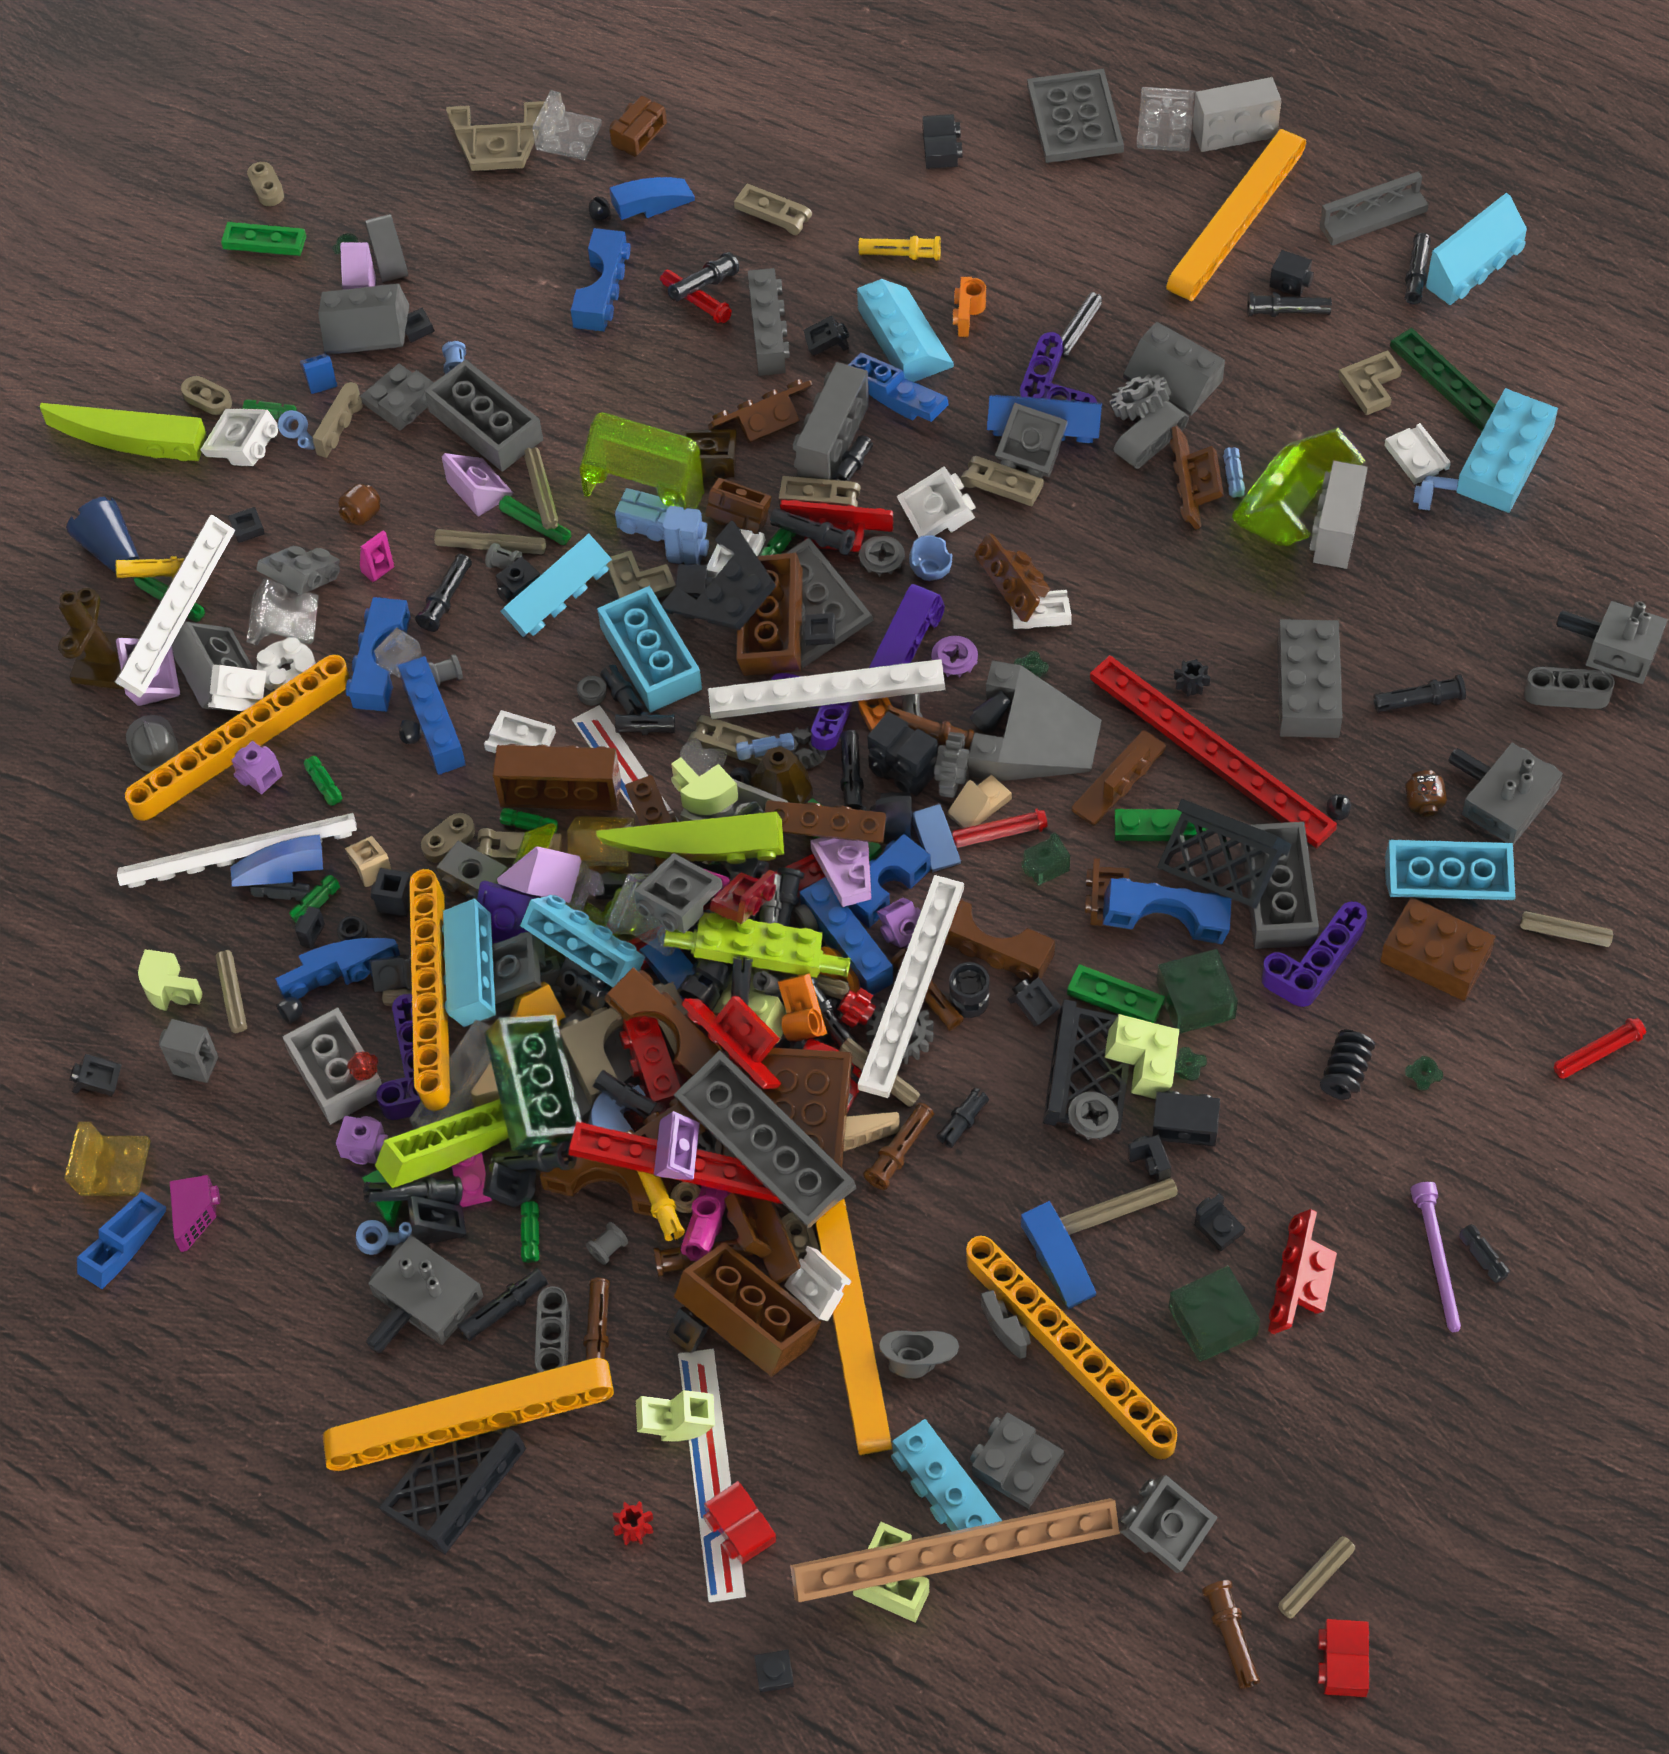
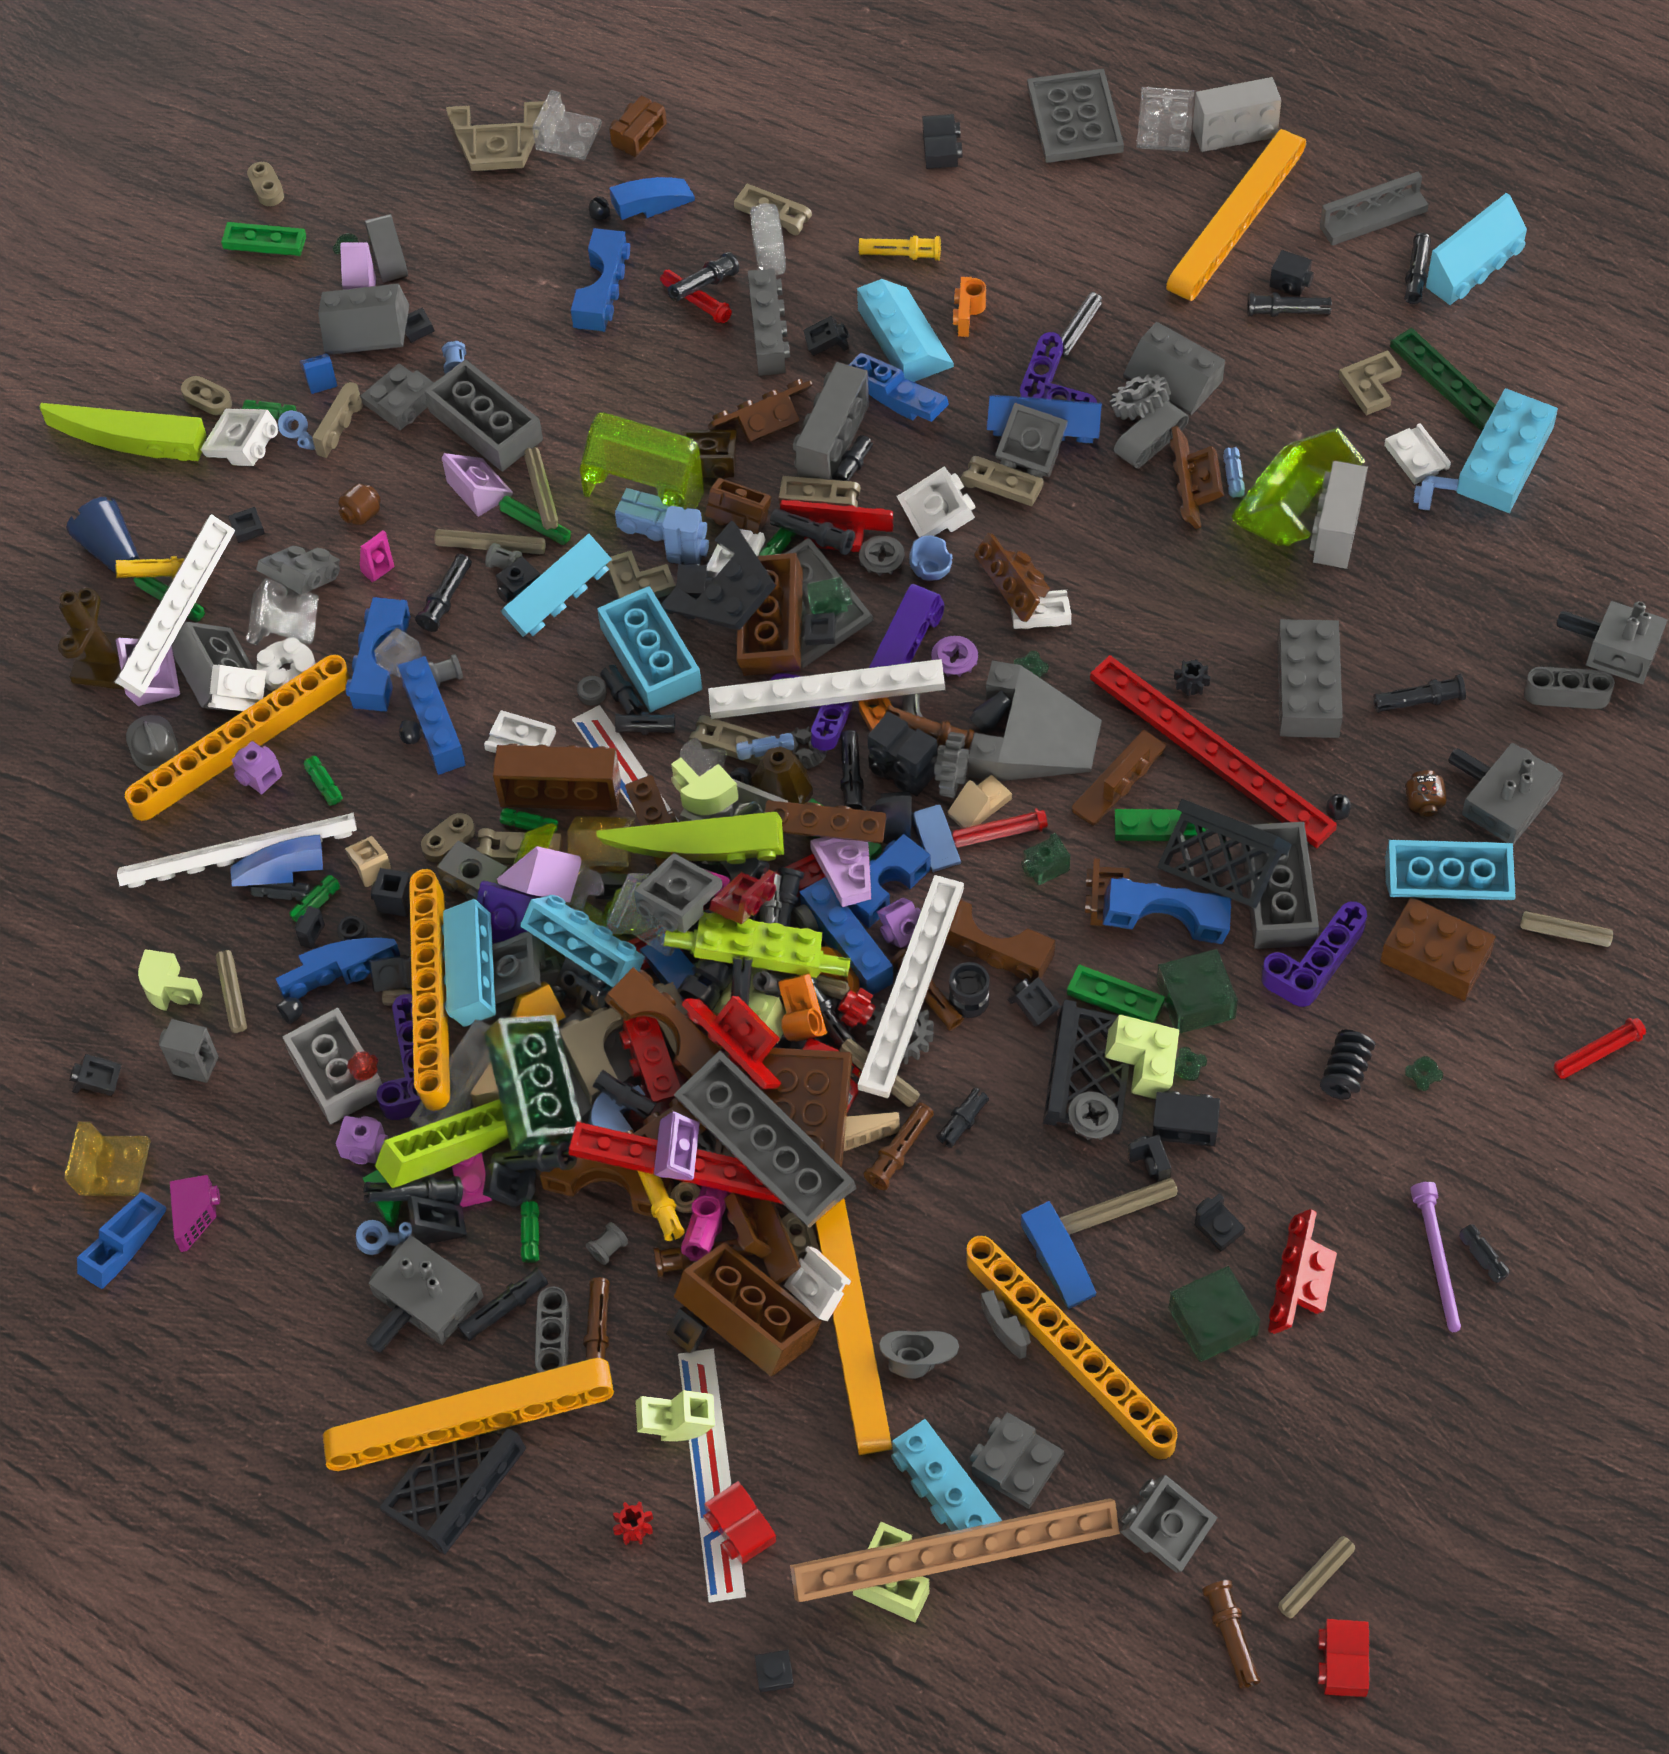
none -> clear gear [750,203,786,277]
none -> clear green brick [807,577,852,616]

